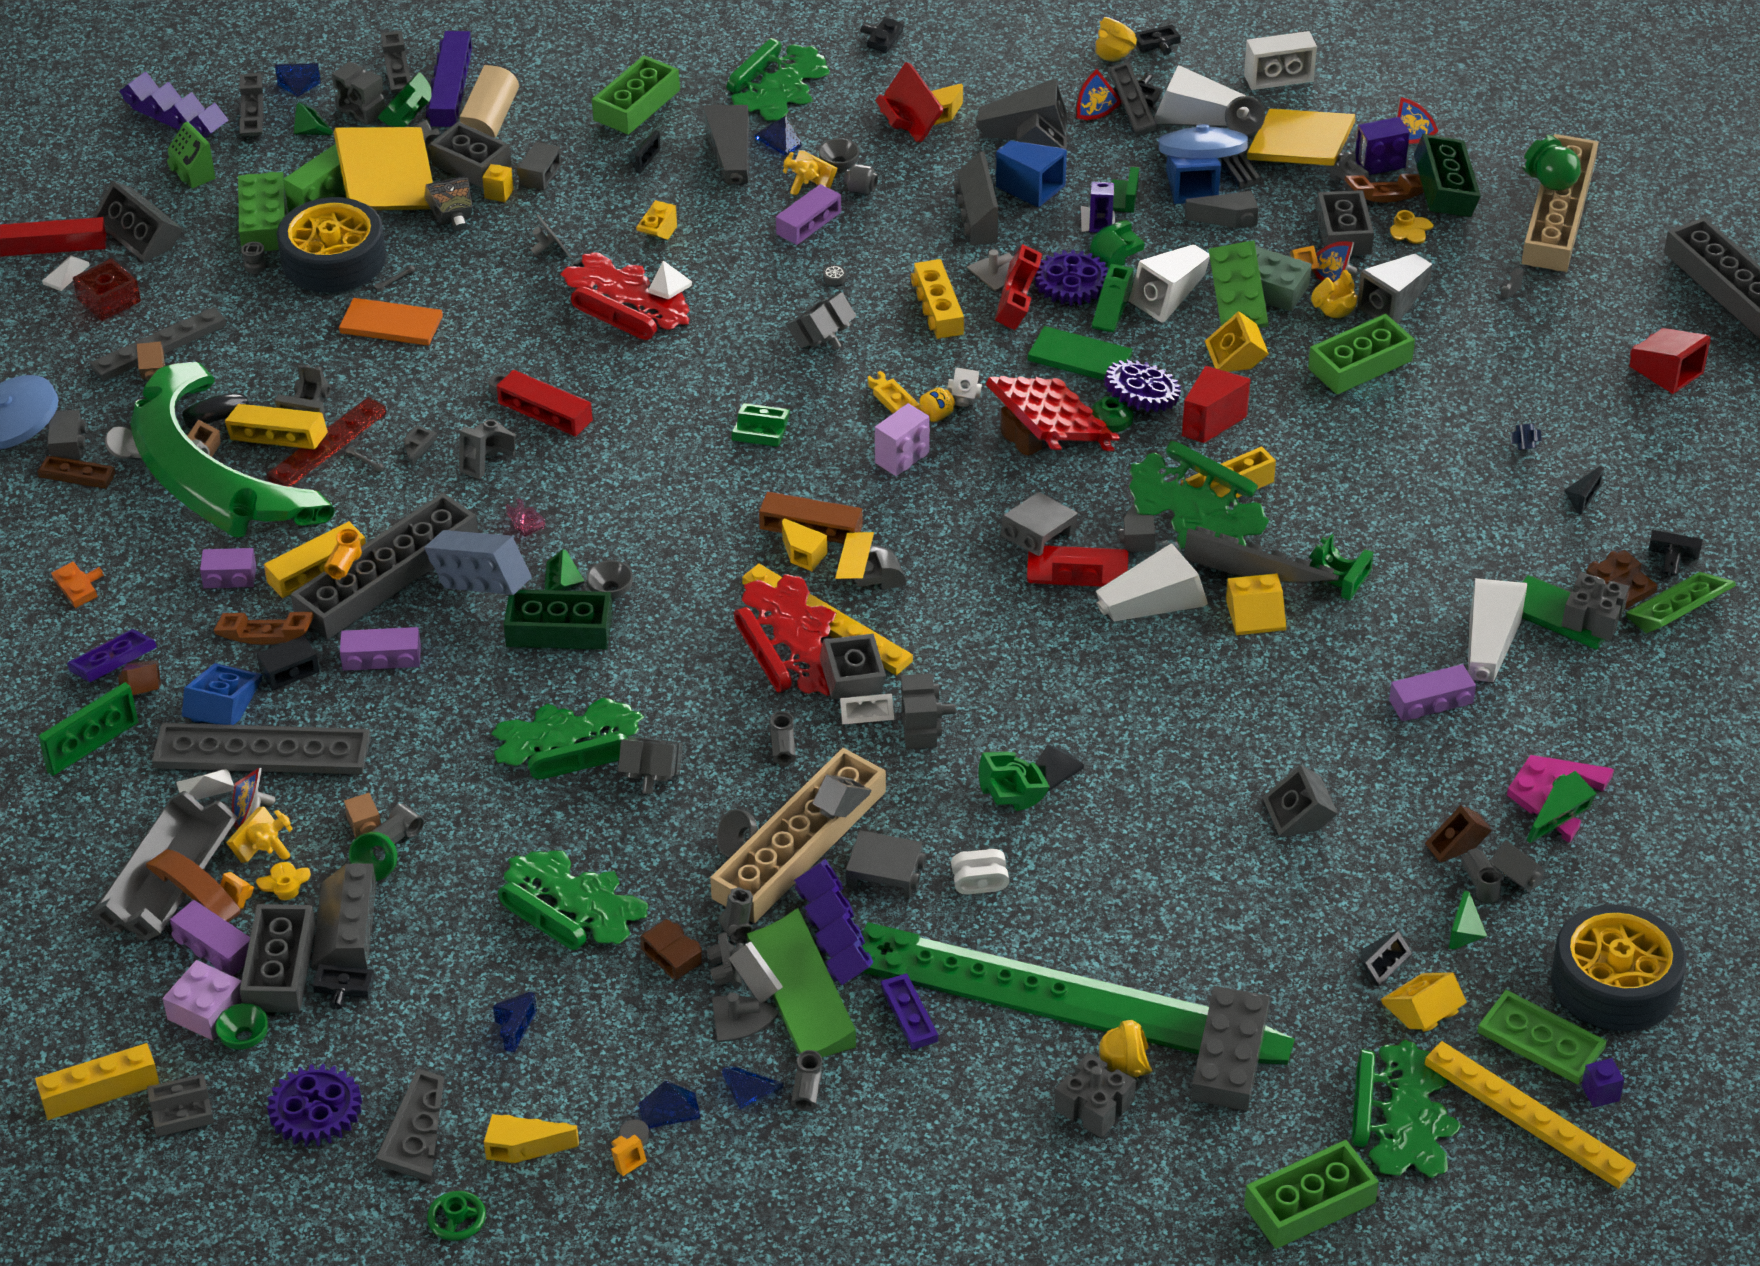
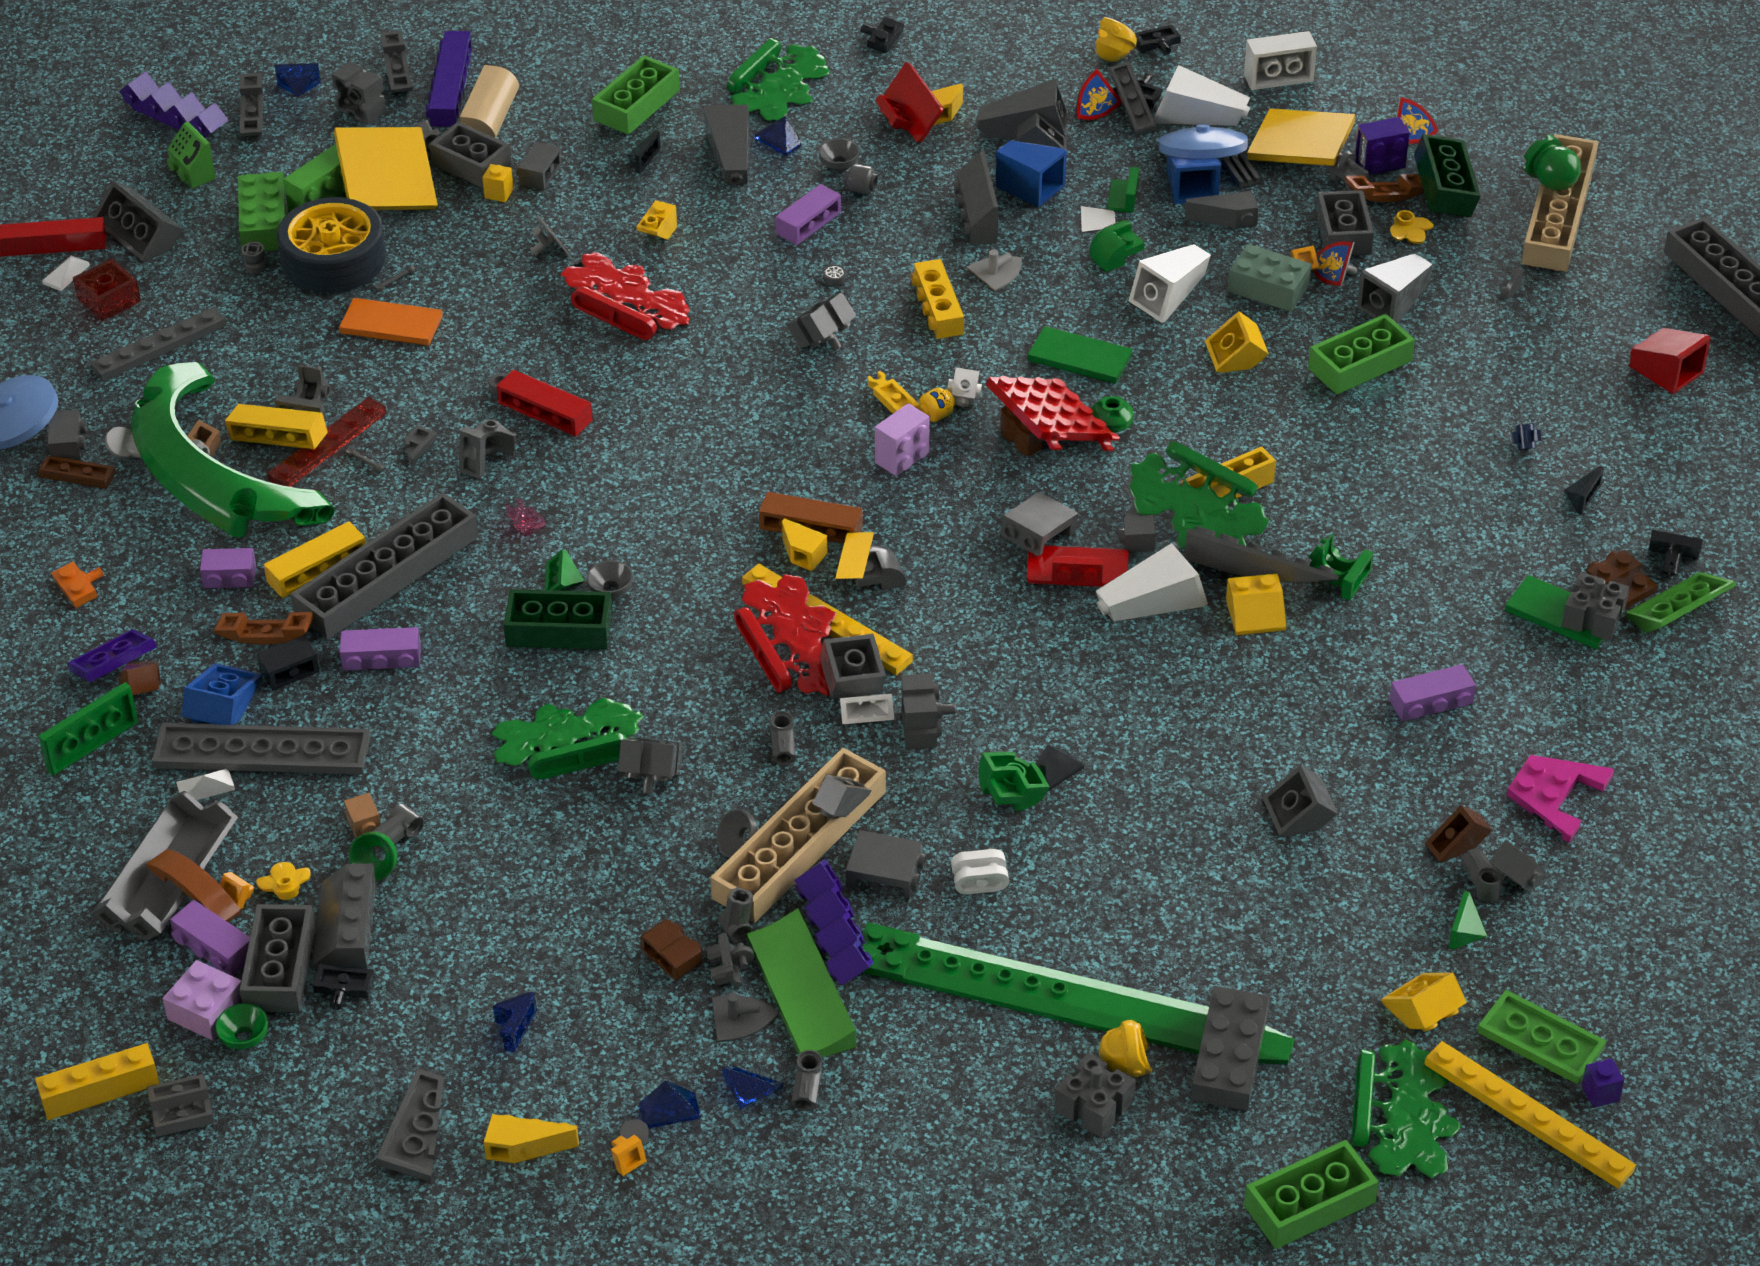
medium nougat brick [137,342,165,380] -> none
black cylinder [182,393,249,430] -> none
yellow piece [226,806,292,863] -> none
shield [232,768,275,830] -> none
dark purple gear [267,1064,362,1147] -> none
green slope [294,102,333,135] -> none
light orange piece [324,528,362,580] -> none
green brick [378,72,431,127] -> none
torso [424,176,472,231] -> none
sand blue brick [424,530,532,595] -> none
green piece [427,1191,486,1241] -> none
green plant [498,851,649,950] -> none
white slope [649,261,692,299] -> none
light grey tile [728,941,783,1004] -> none
green slope [731,403,790,447] -> none
yellow piece [783,150,838,195] -> none
dark purple plate [881,973,938,1050] -> none
red arch [995,244,1042,330] -> none
dark purple gear [1035,249,1109,306] -> none
dark purple torso [1089,182,1114,232] -> none
green slope [1092,264,1134,333] -> none
dark purple gear [1104,360,1181,412] -> none
red slope [1182,366,1251,443] -> none
bright green plate [1208,240,1269,328] -> none
dark grey piece [1225,96,1265,136] -> none
yellow helmet [1311,270,1358,318] -> none
black slope [1361,931,1412,986] -> none
white slope [1468,578,1527,682] -> none
green slope [1526,771,1596,843] -> none
wheel [1551,905,1687,1031] -> none

